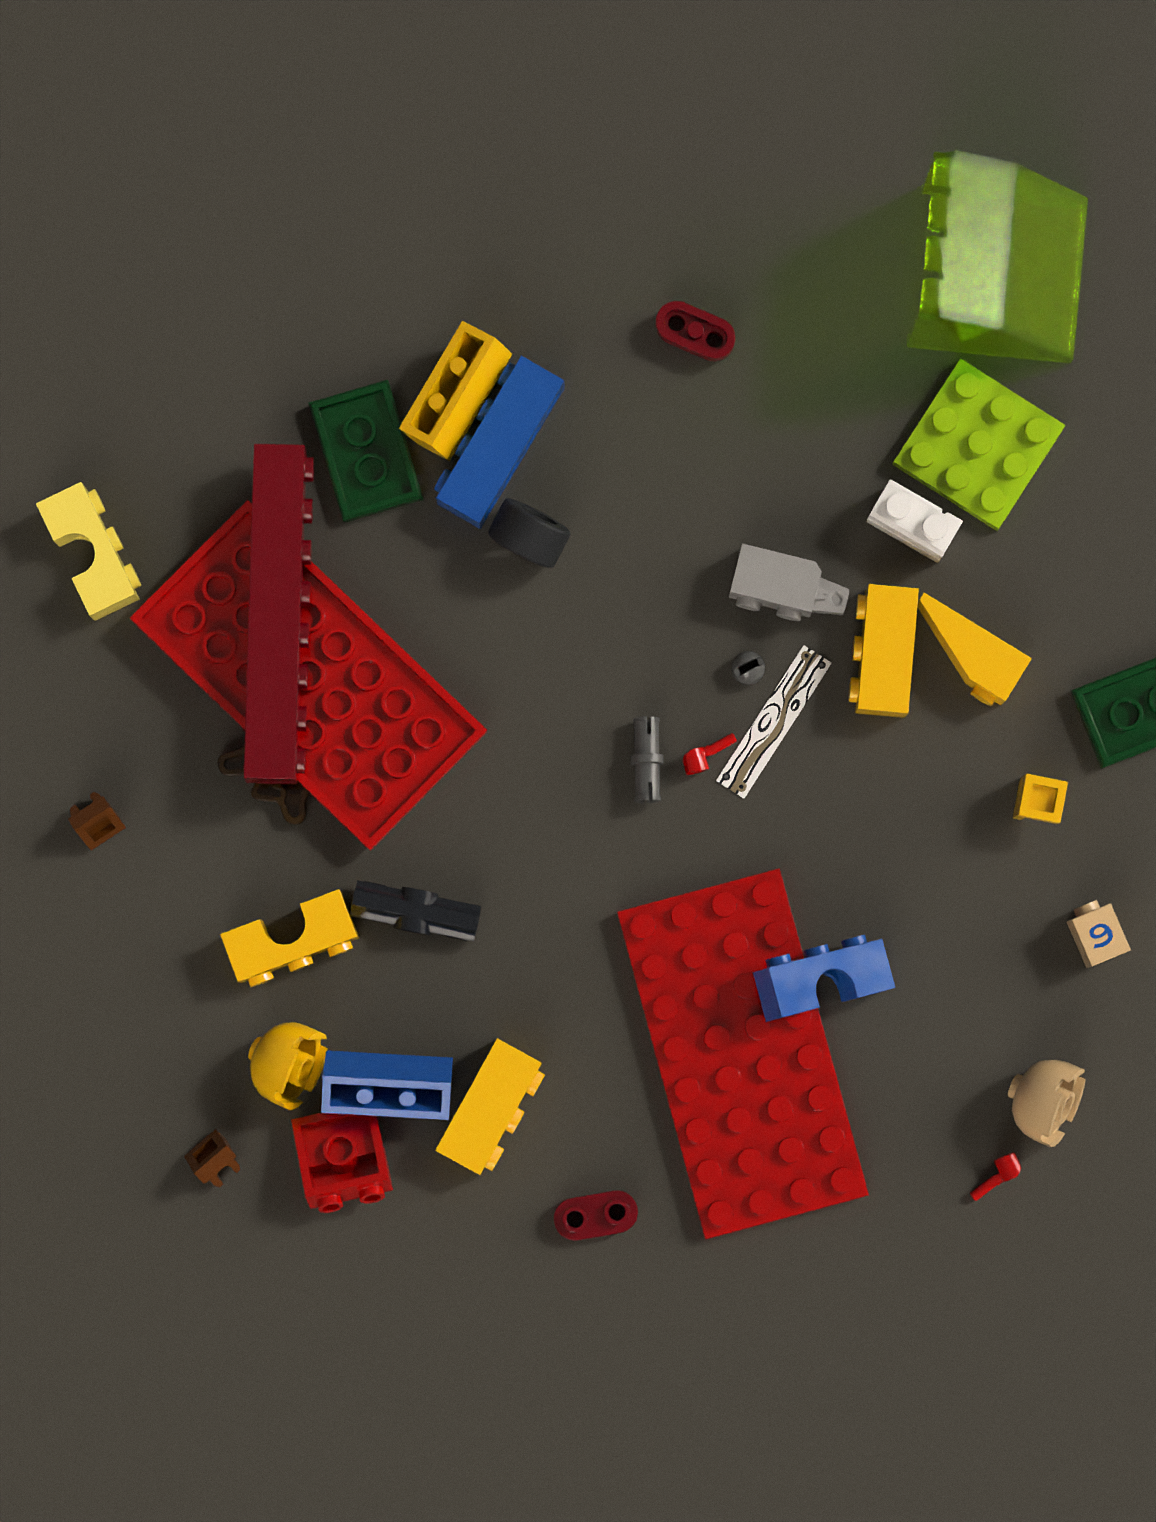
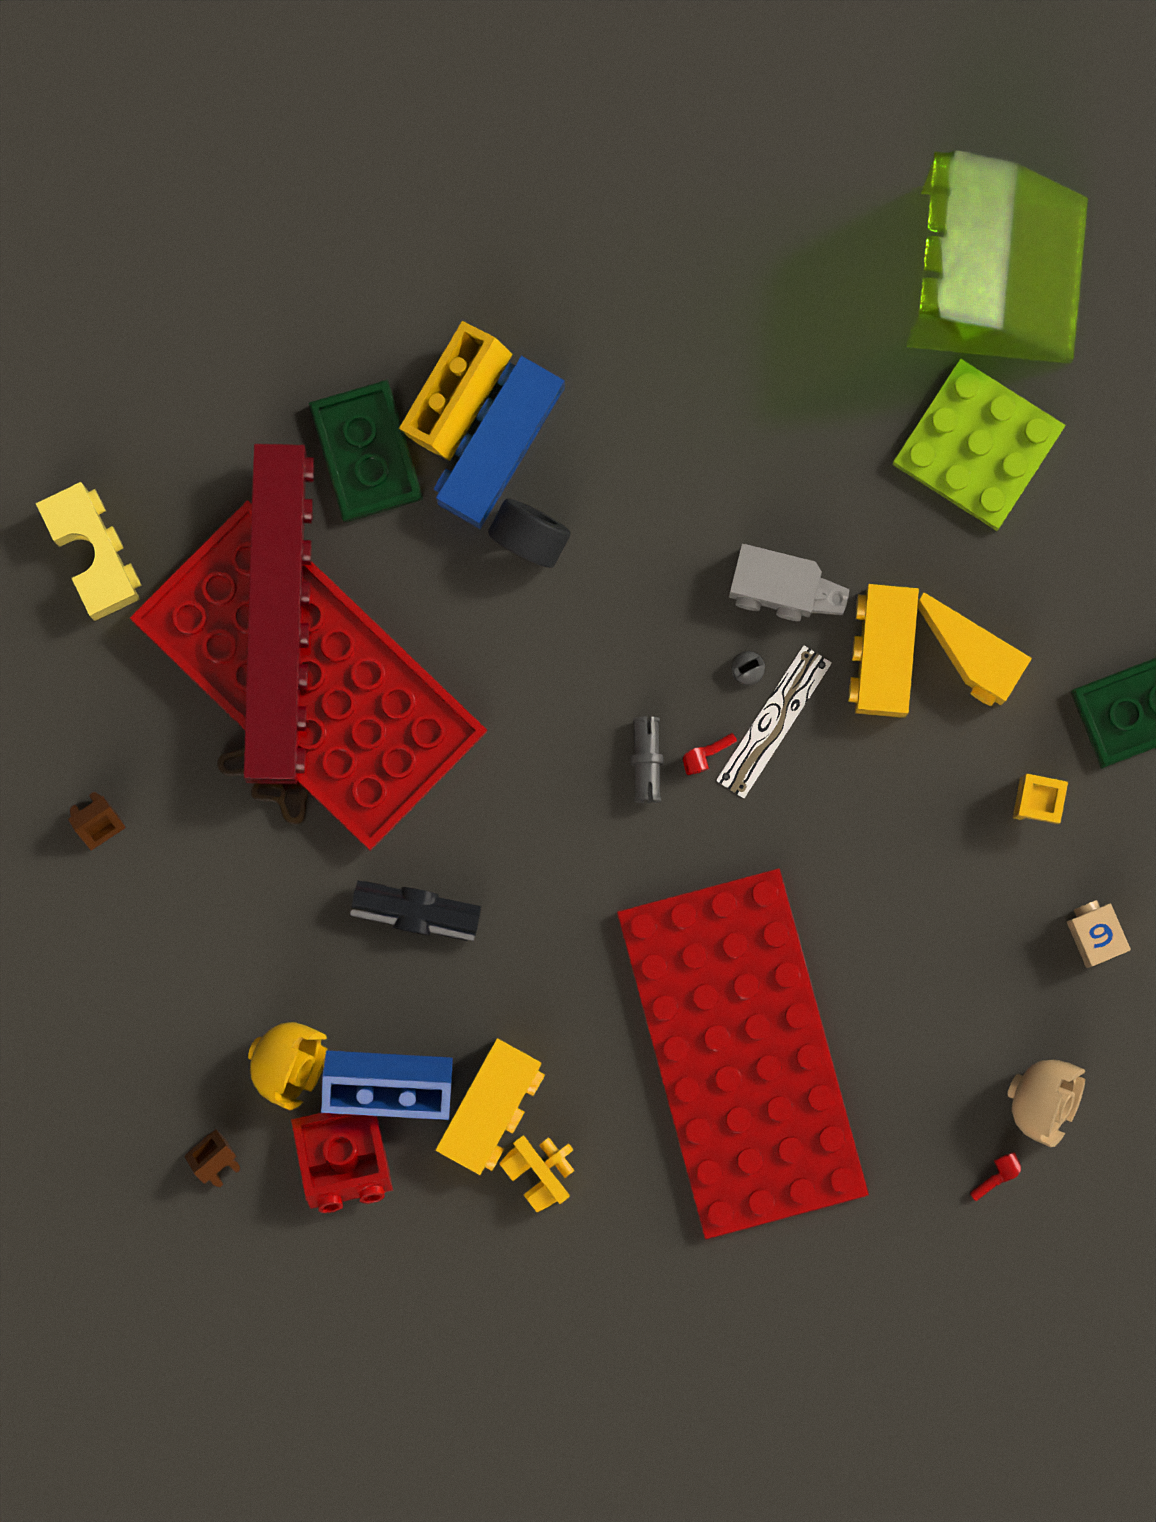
yellow arch [220,889,359,987] -> none
dark red plate [554,1190,638,1241] -> none
dark red plate [656,301,736,362] -> none
arch [753,935,895,1022] -> none
white brick [866,479,963,563] -> none
none -> yellow hips [499,1135,575,1212]

